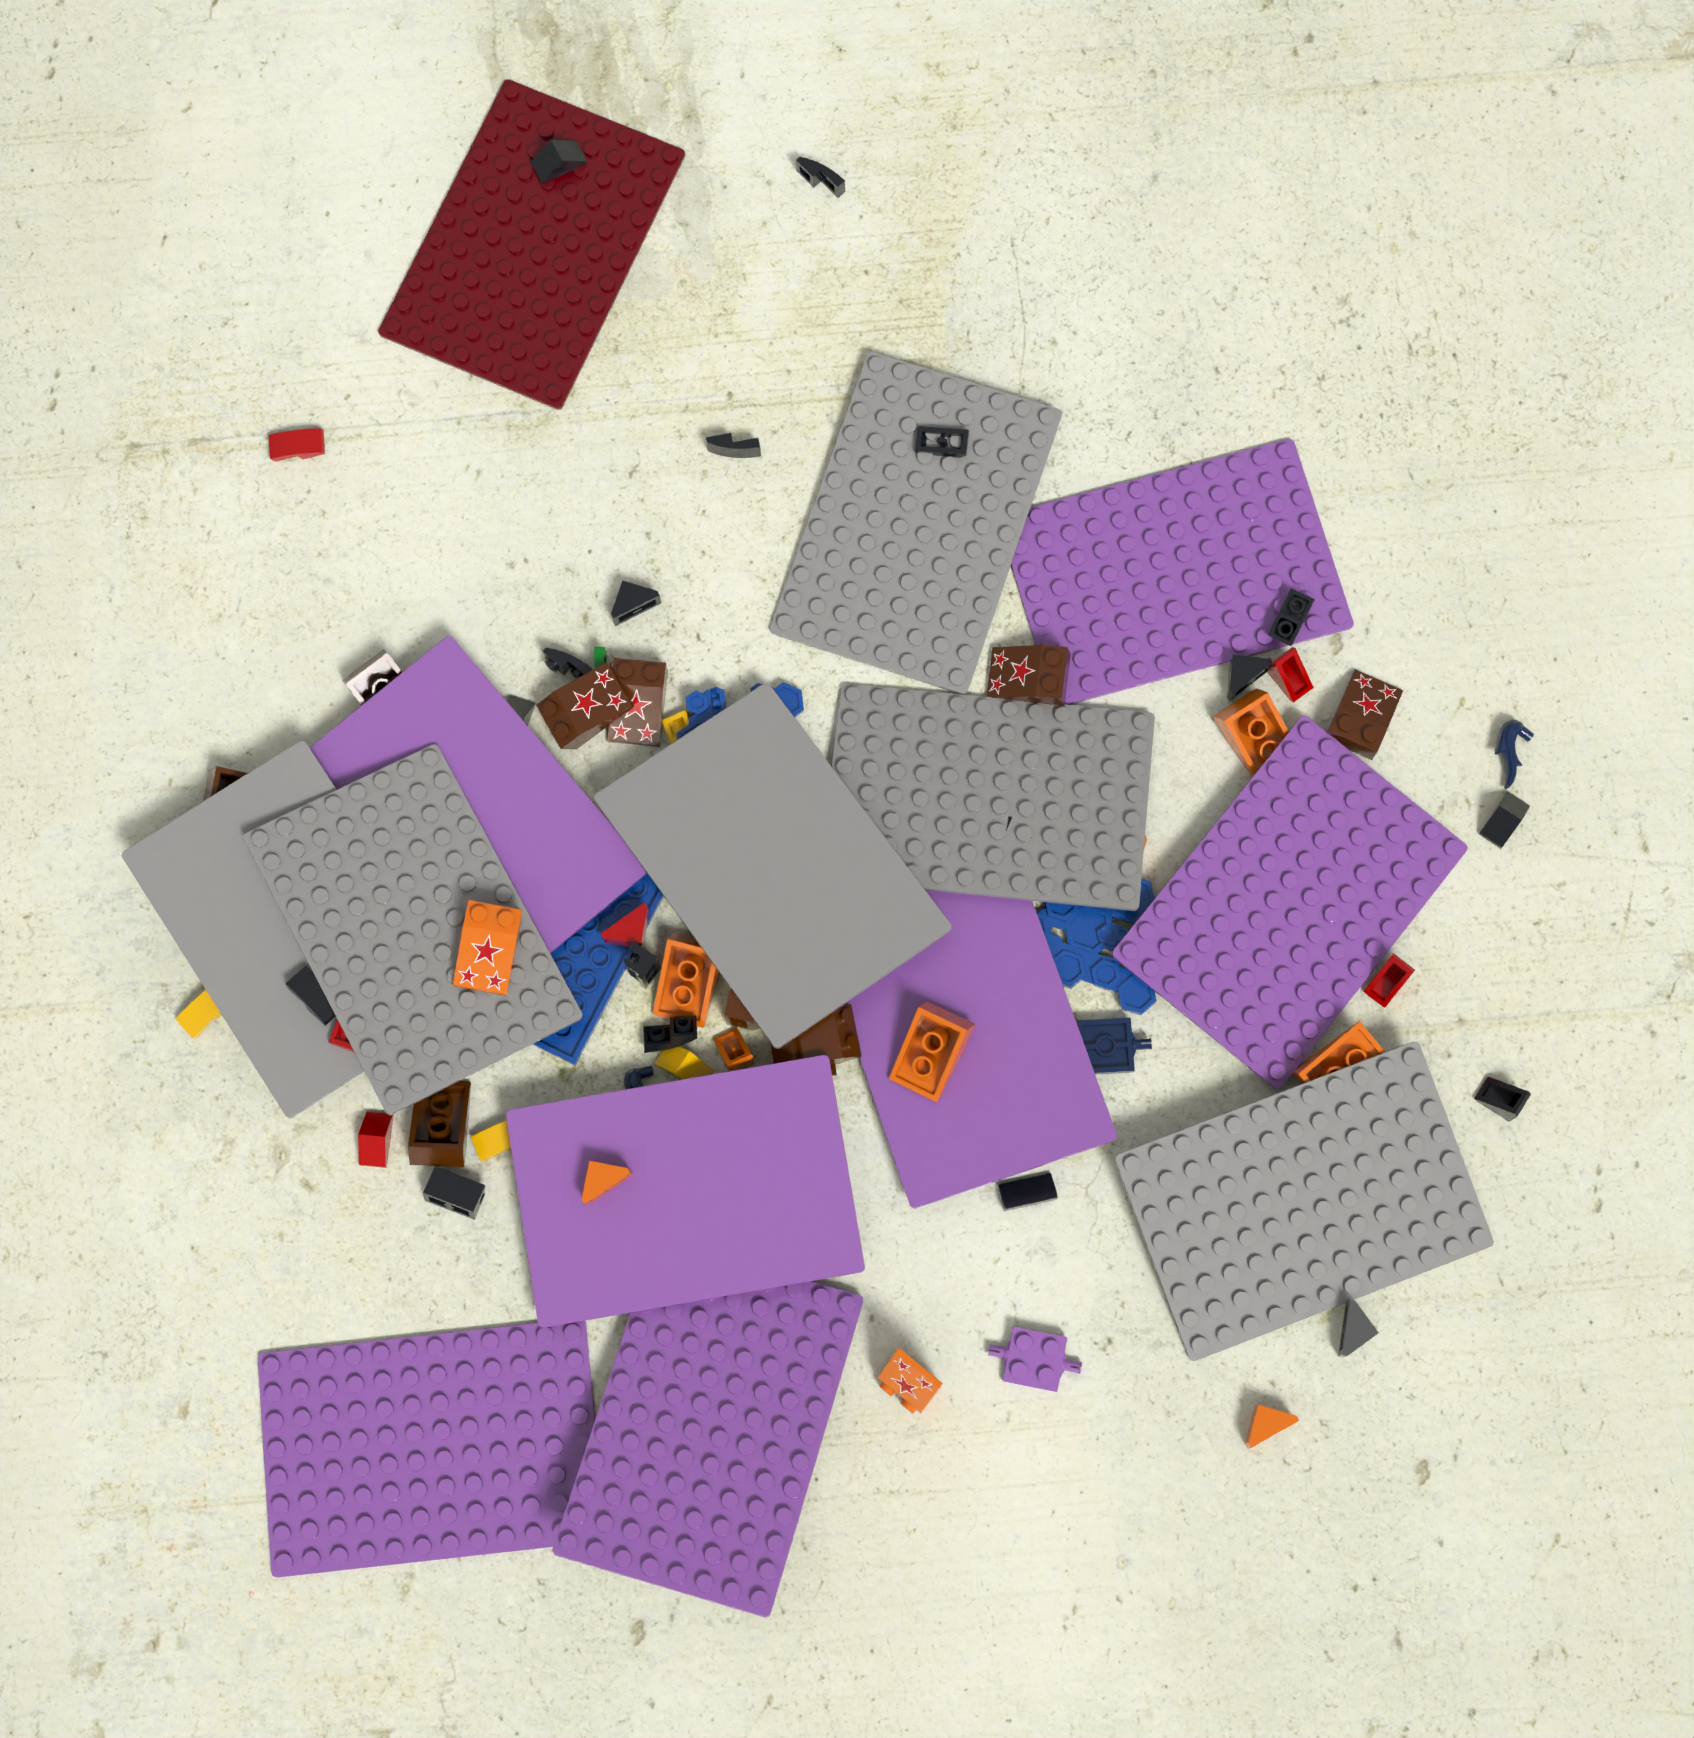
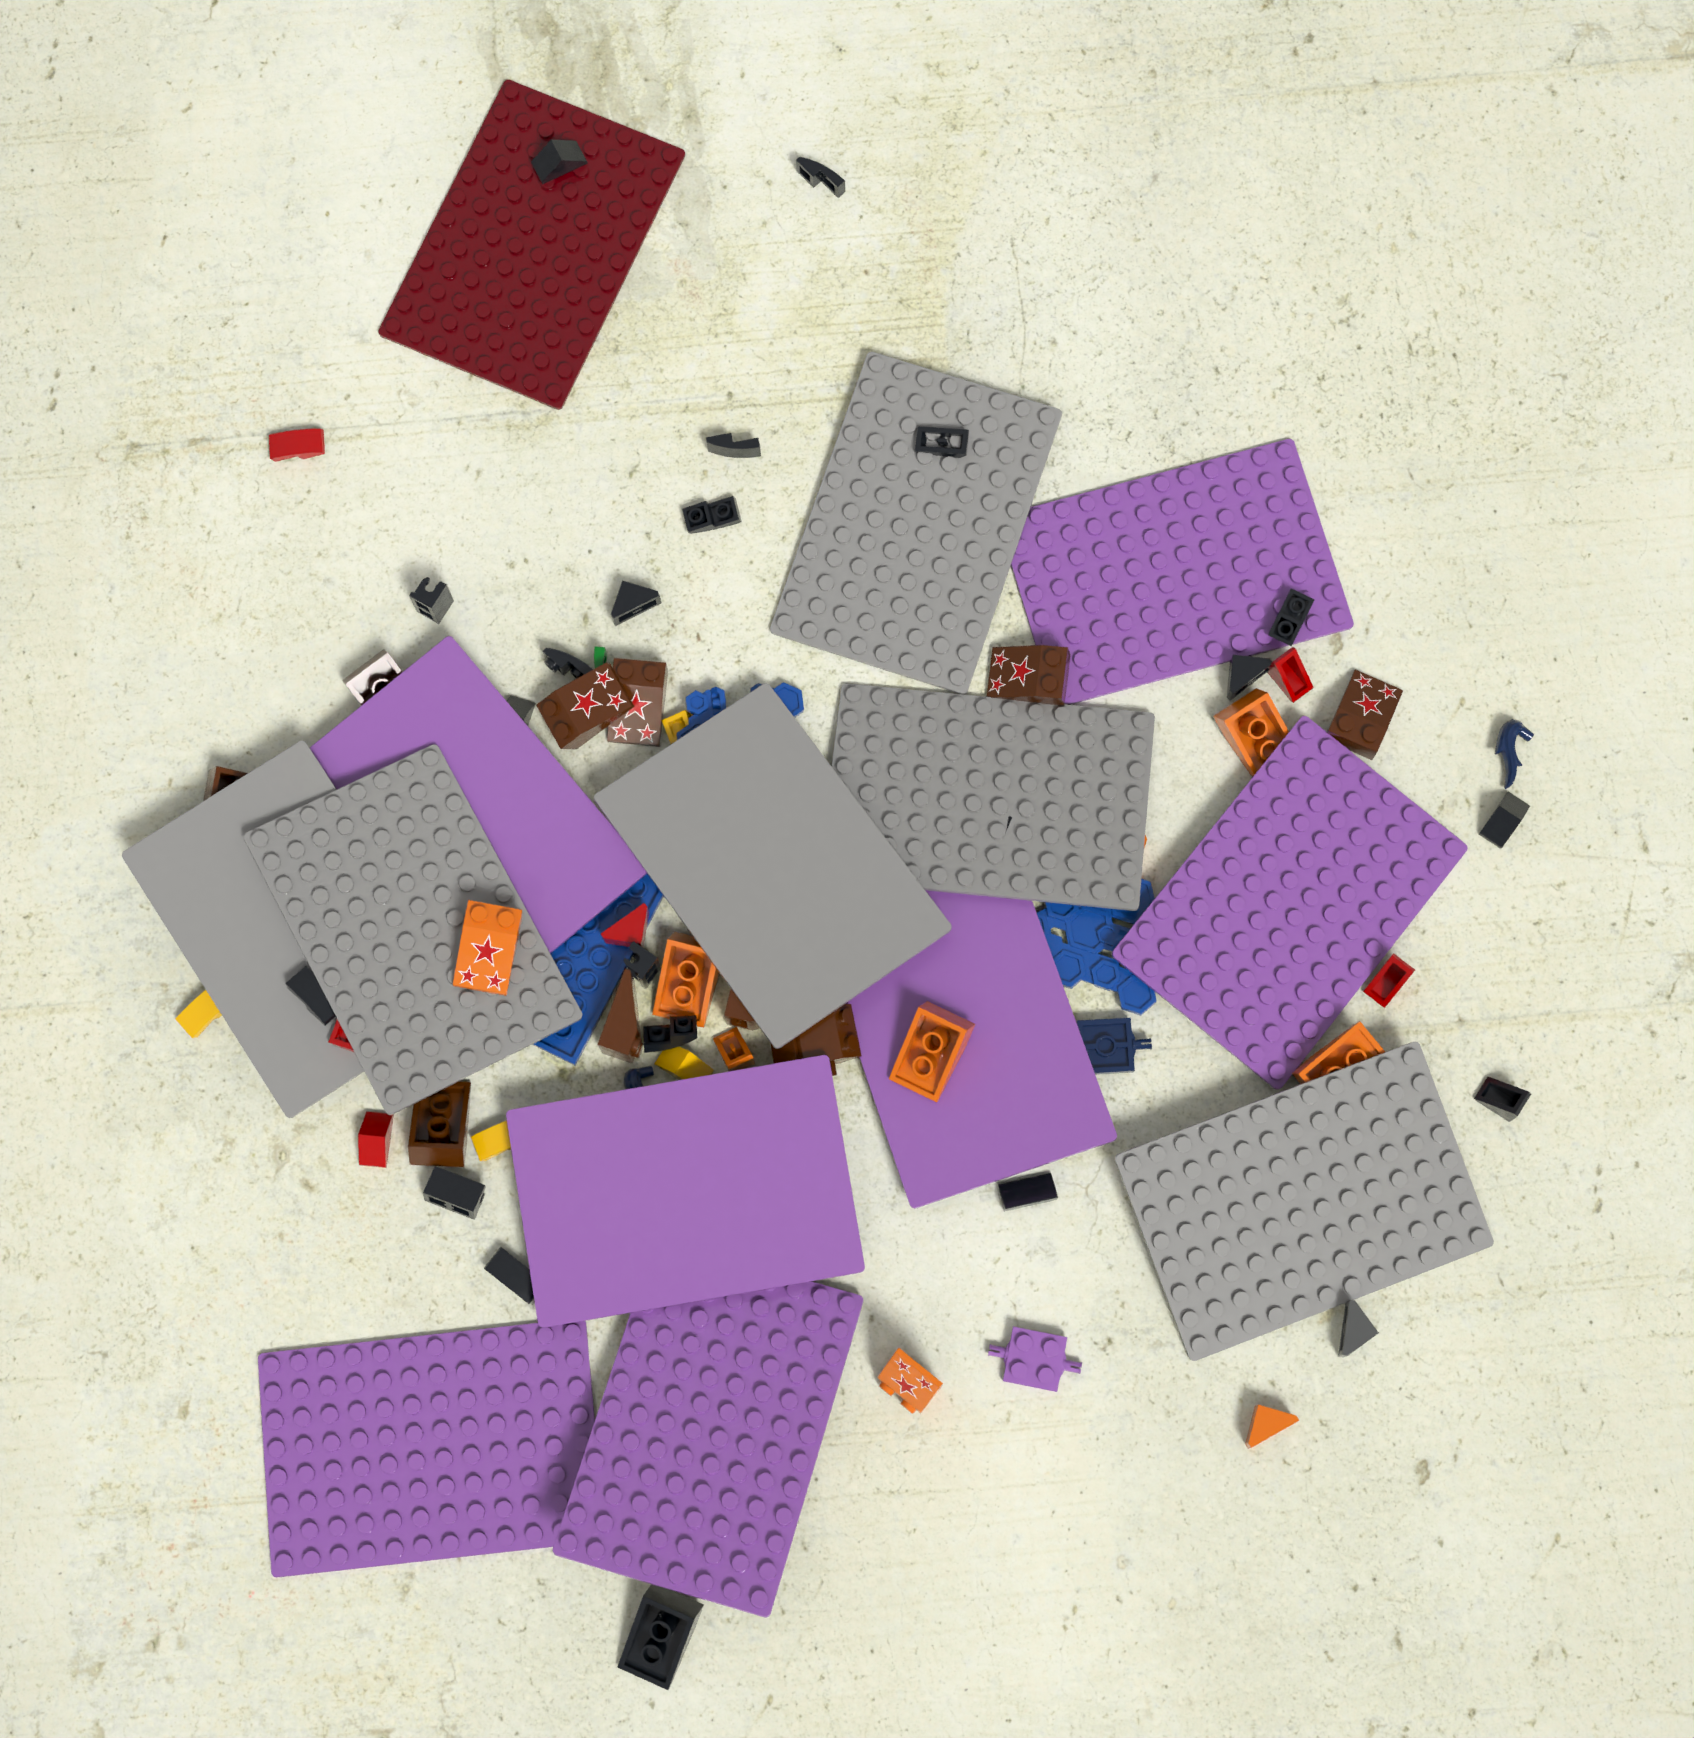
orange slope [581,1161,633,1205] -> none
none -> hinge [409,577,454,624]
none -> black slope [484,1247,534,1304]
none -> reddish brown slope [598,969,644,1064]
none -> black slope [617,1584,704,1690]
none -> black slope [682,496,742,534]

